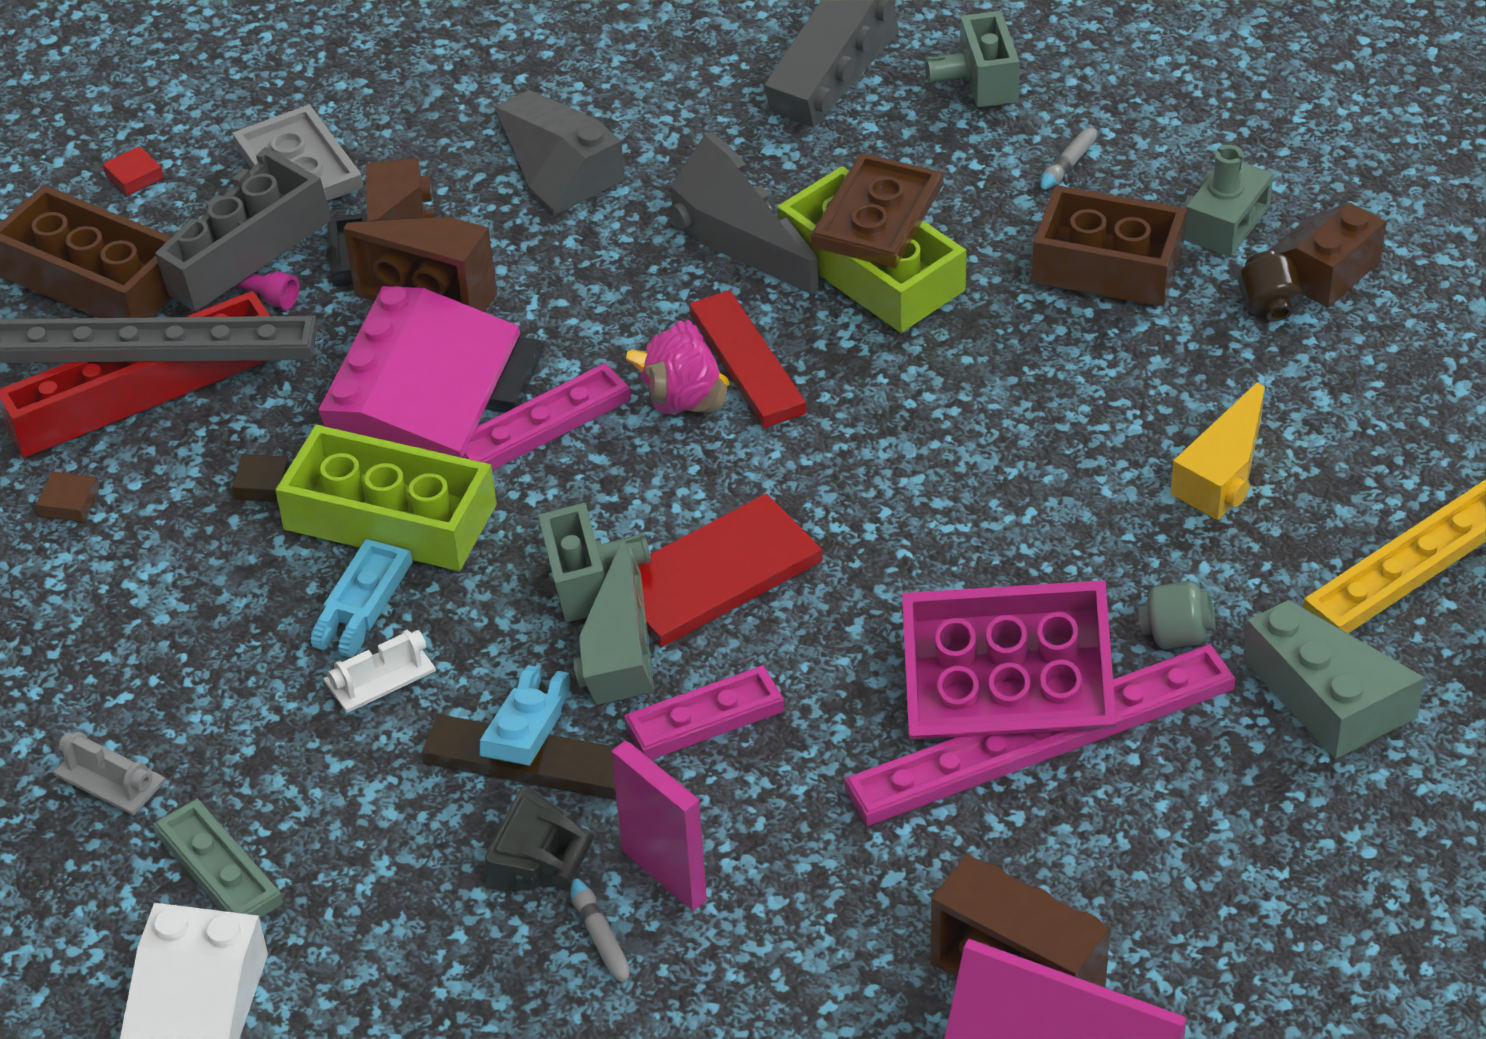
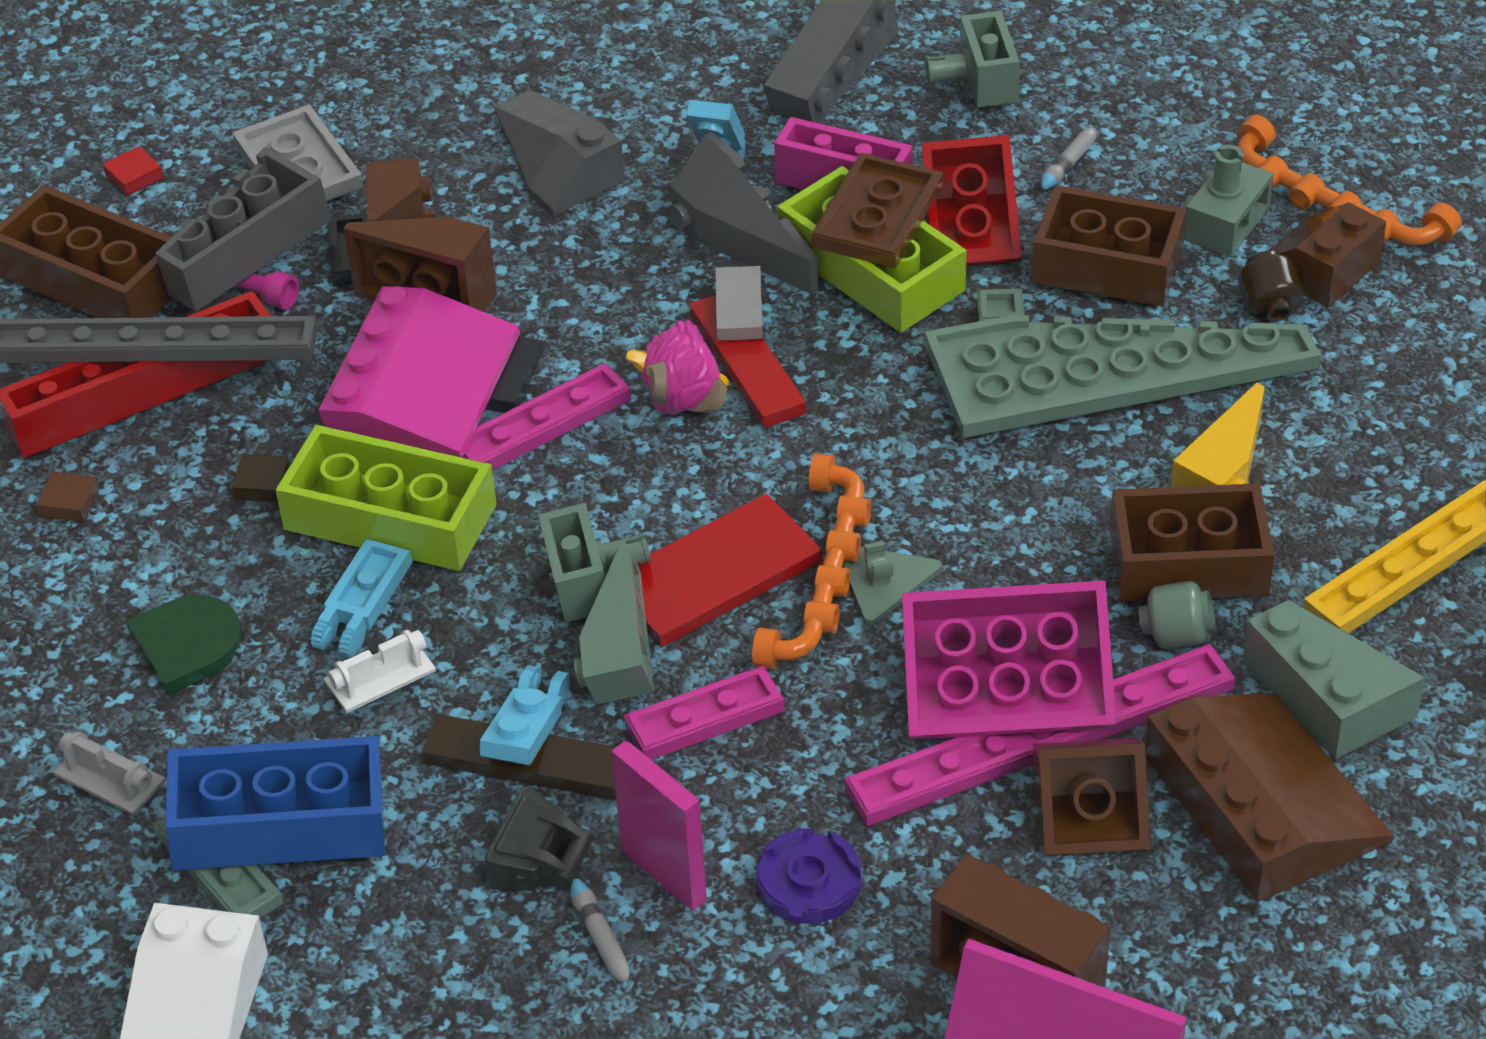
none -> dark green tile [126,595,242,695]
none -> blue brick [165,736,385,871]
none -> medium azure hinge [686,100,746,161]
none -> light grey tile [715,266,763,341]
none -> orange bar [752,453,871,670]
none -> dark purple tile [756,828,861,924]
none -> dark pink brick [774,117,912,190]
none -> sand green piece [842,541,942,625]
none -> red slope [922,135,1022,266]
none -> sand green wing [925,315,1321,438]
none -> sand green tile [977,289,1024,321]
none -> reddish brown slope [1033,738,1151,855]
none -> reddish brown brick [1110,483,1274,602]
none -> reddish brown slope [1145,693,1393,903]
none -> orange bar [1237,115,1462,246]

